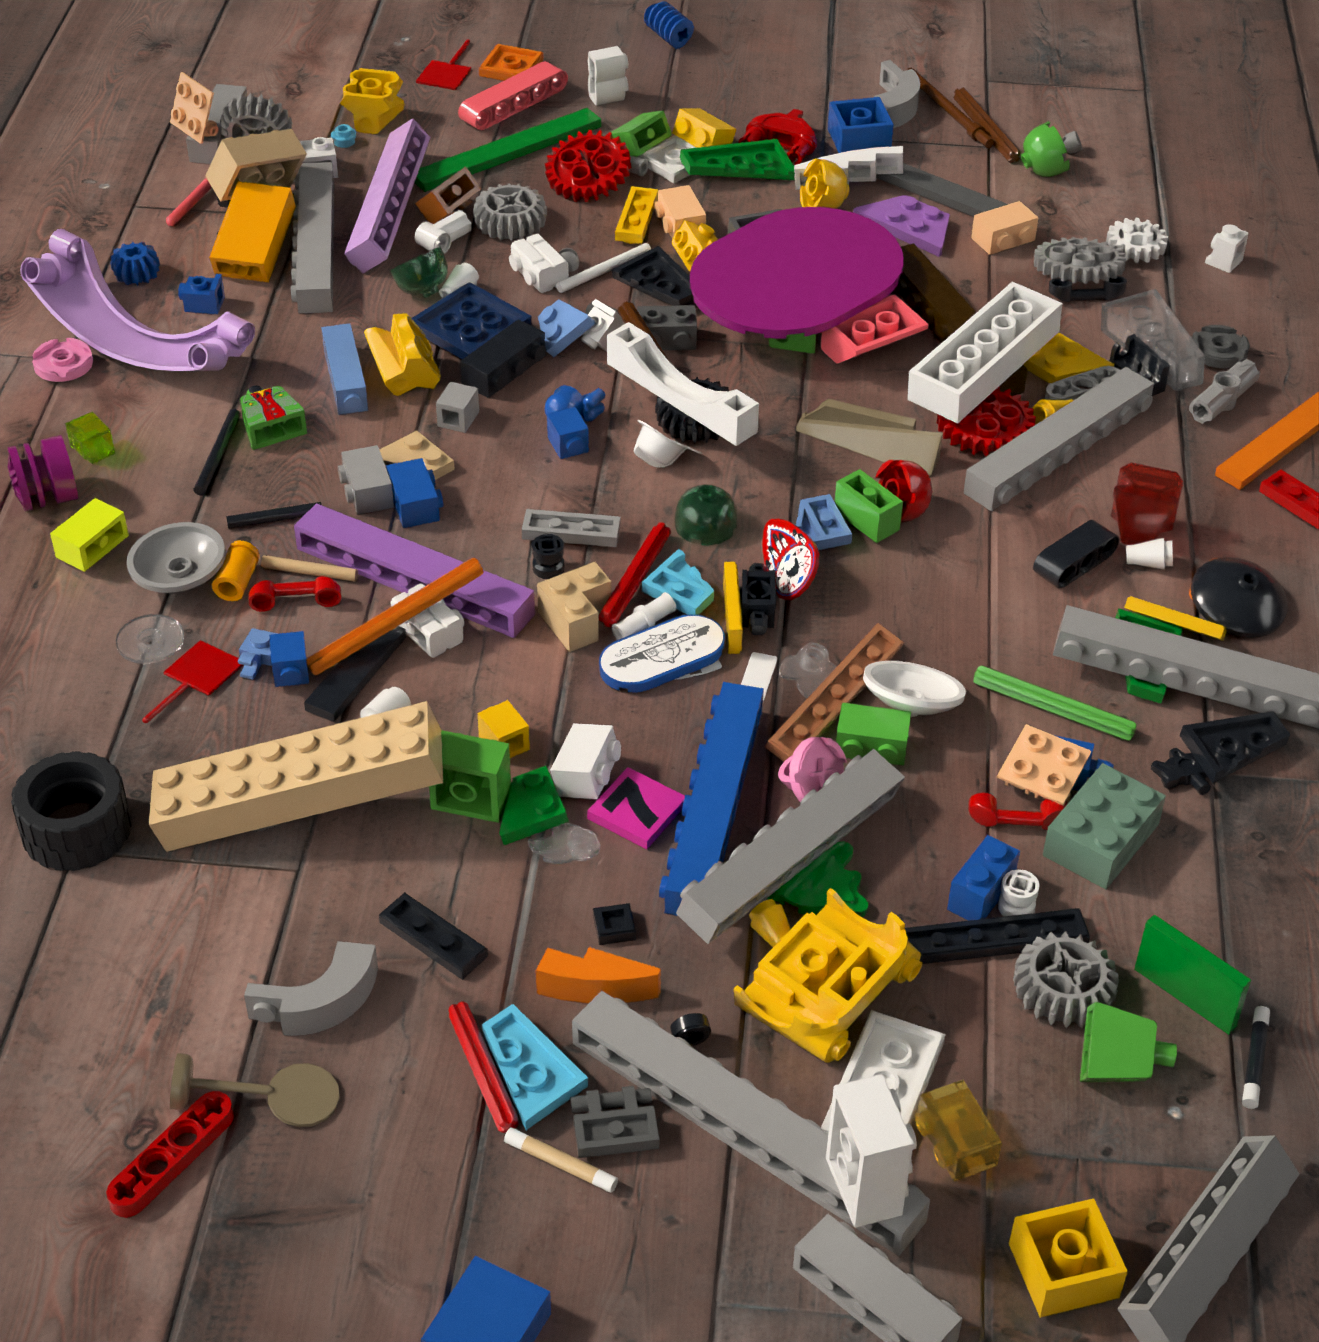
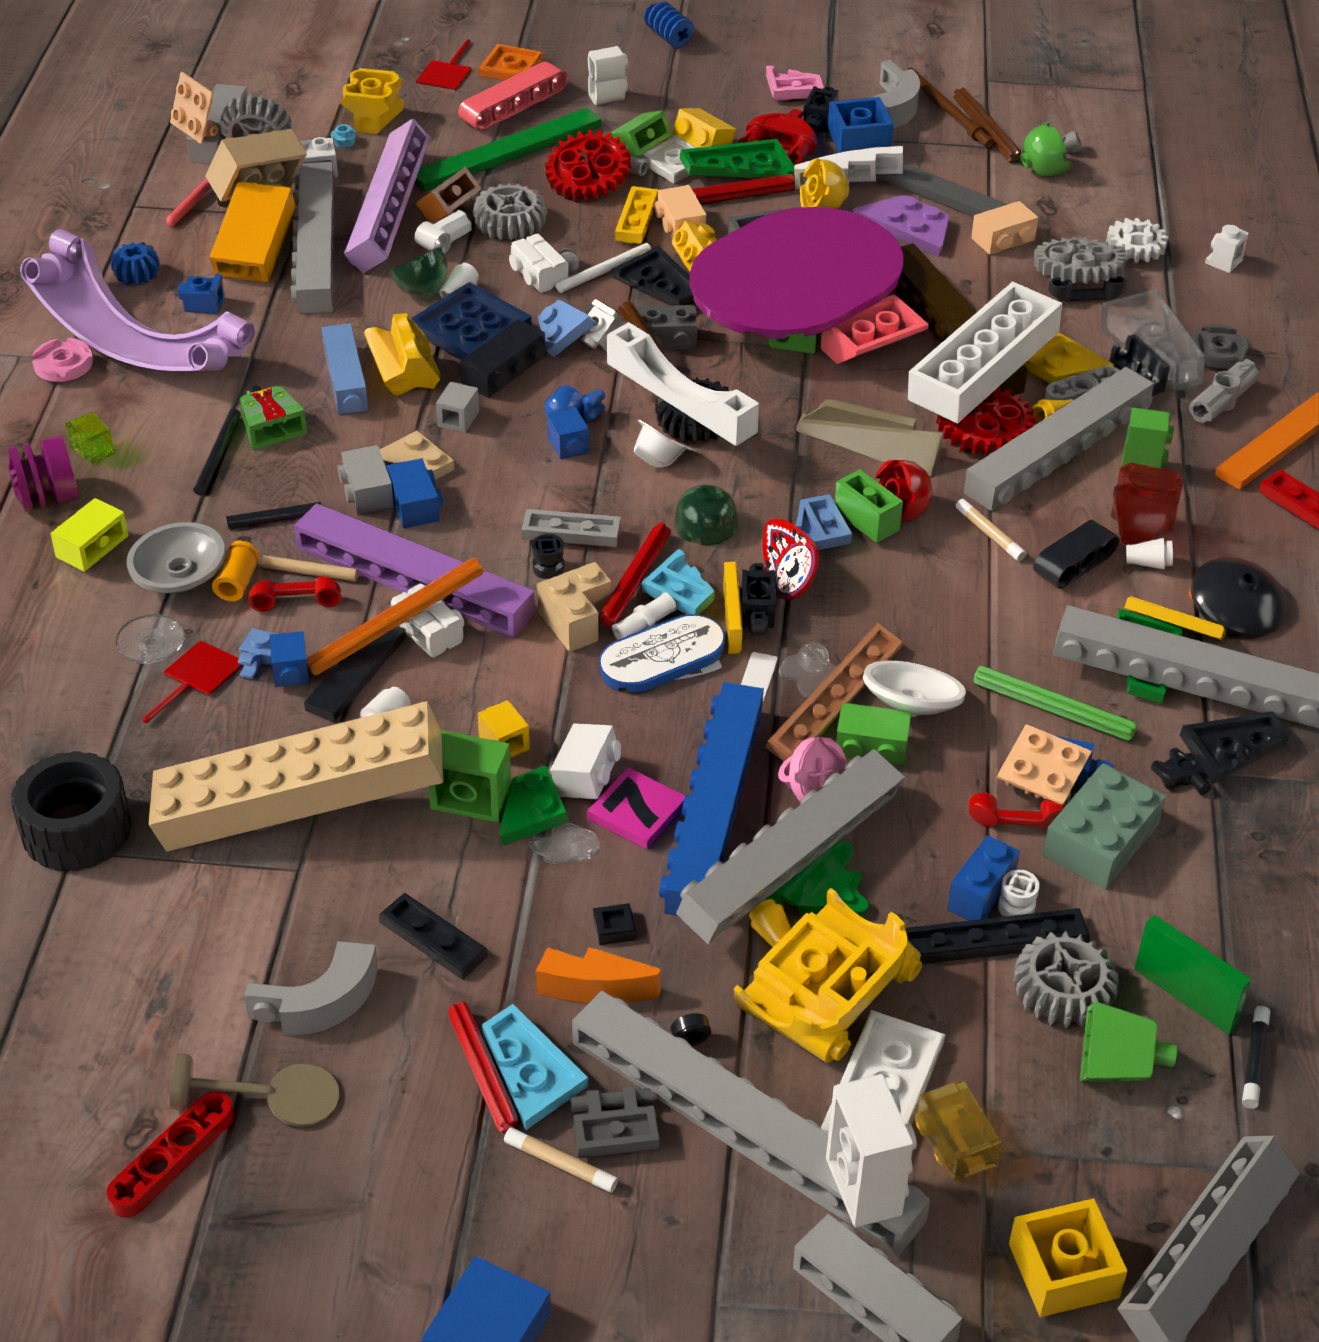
none -> red axle [692,174,795,204]
none -> bright pink wing [766,66,824,101]
none -> black piece [803,86,839,133]
none -> tan bar [956,499,1027,562]
none -> bright green brick [1121,407,1174,479]

